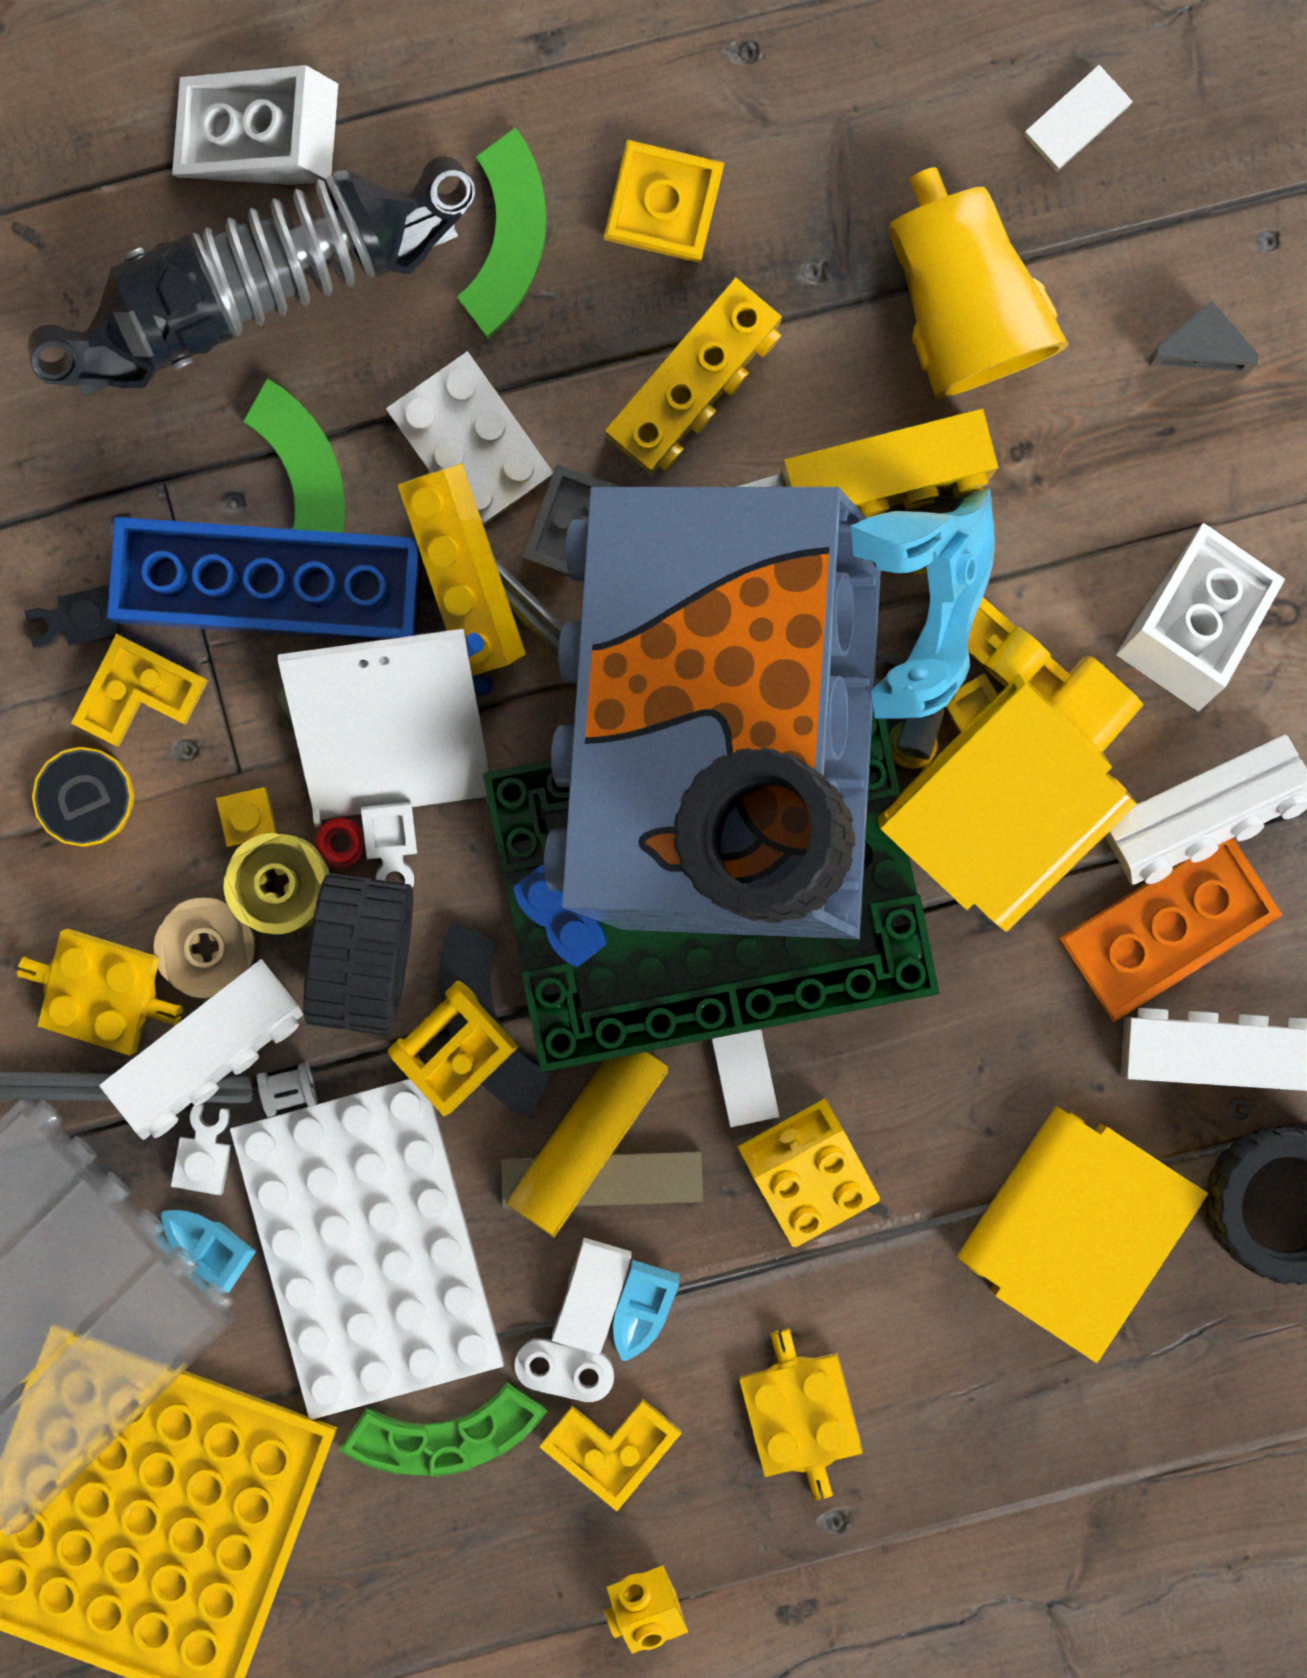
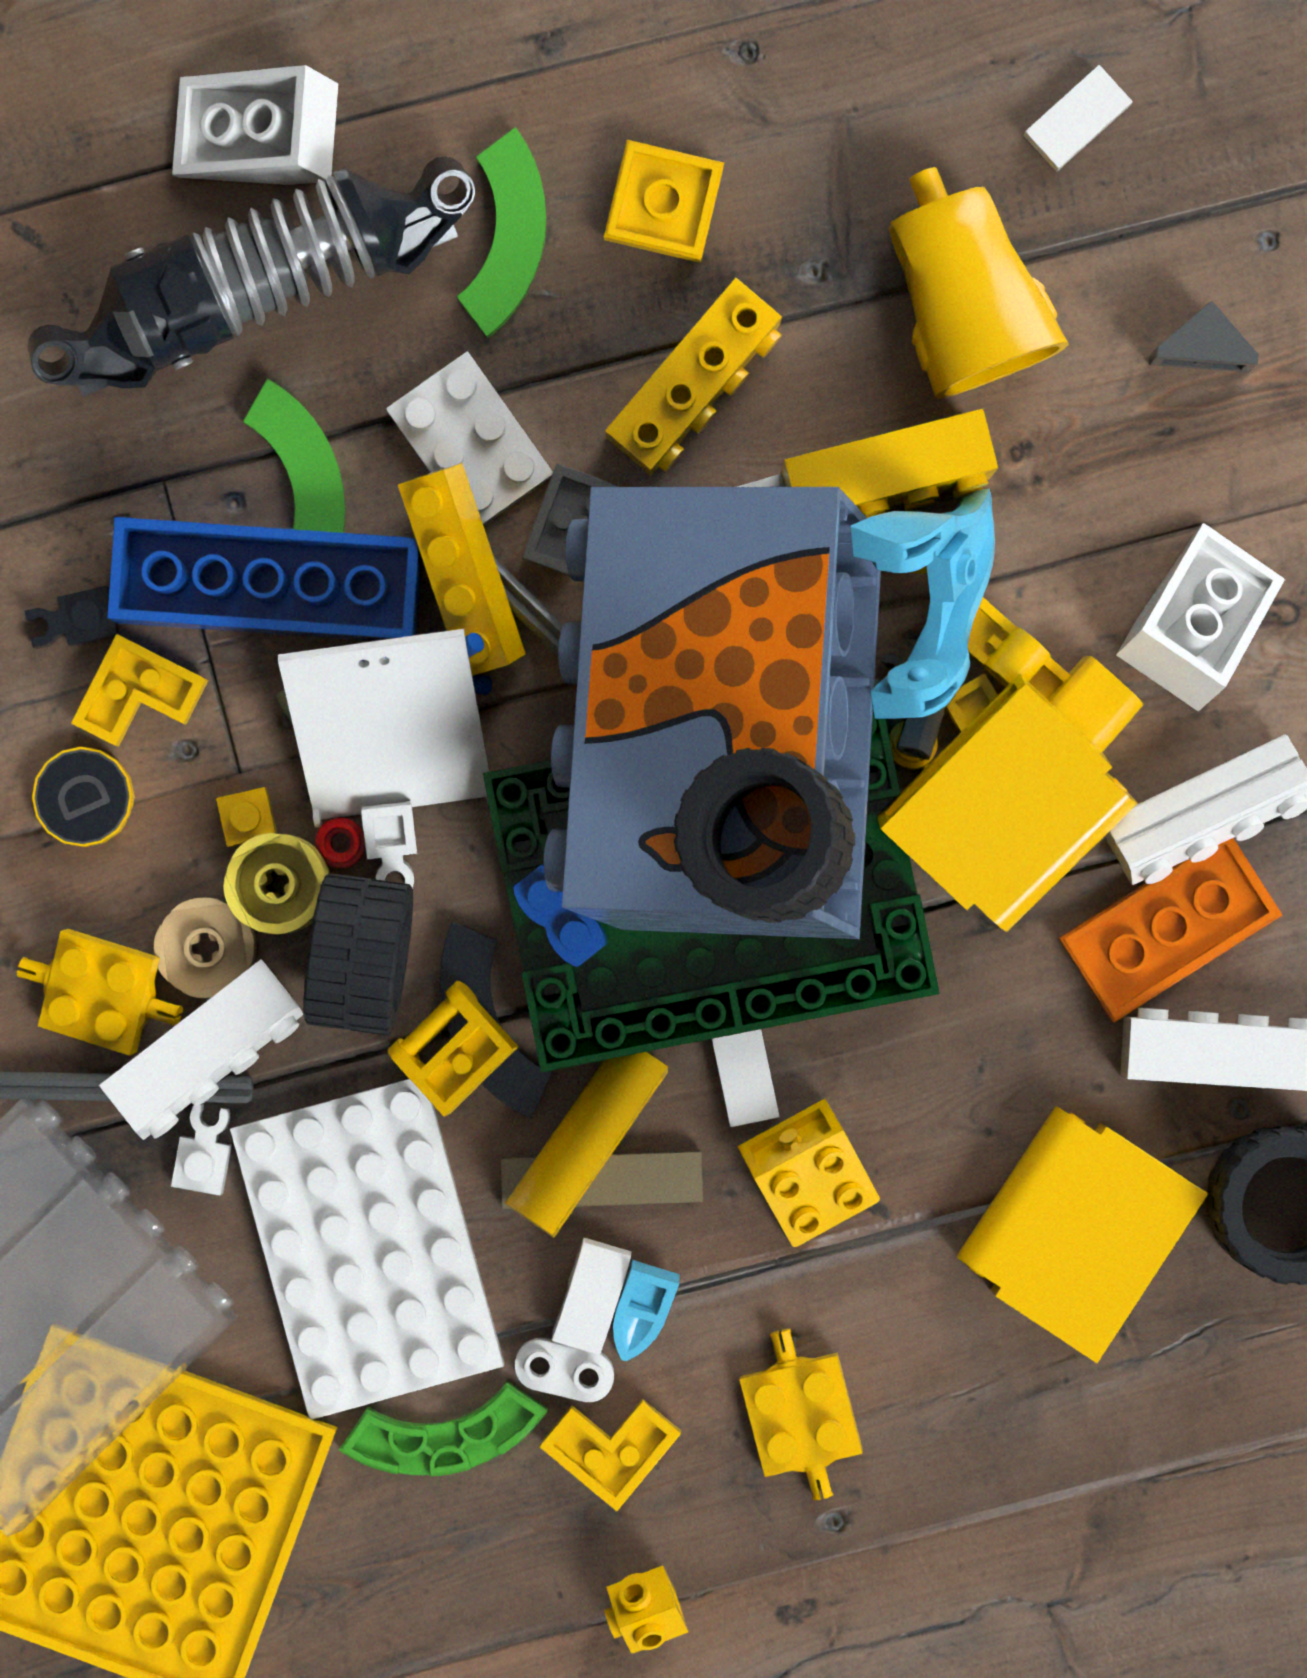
medium azure plate [161,1210,256,1293] -> none
light grey bush [257,1062,318,1117] -> none

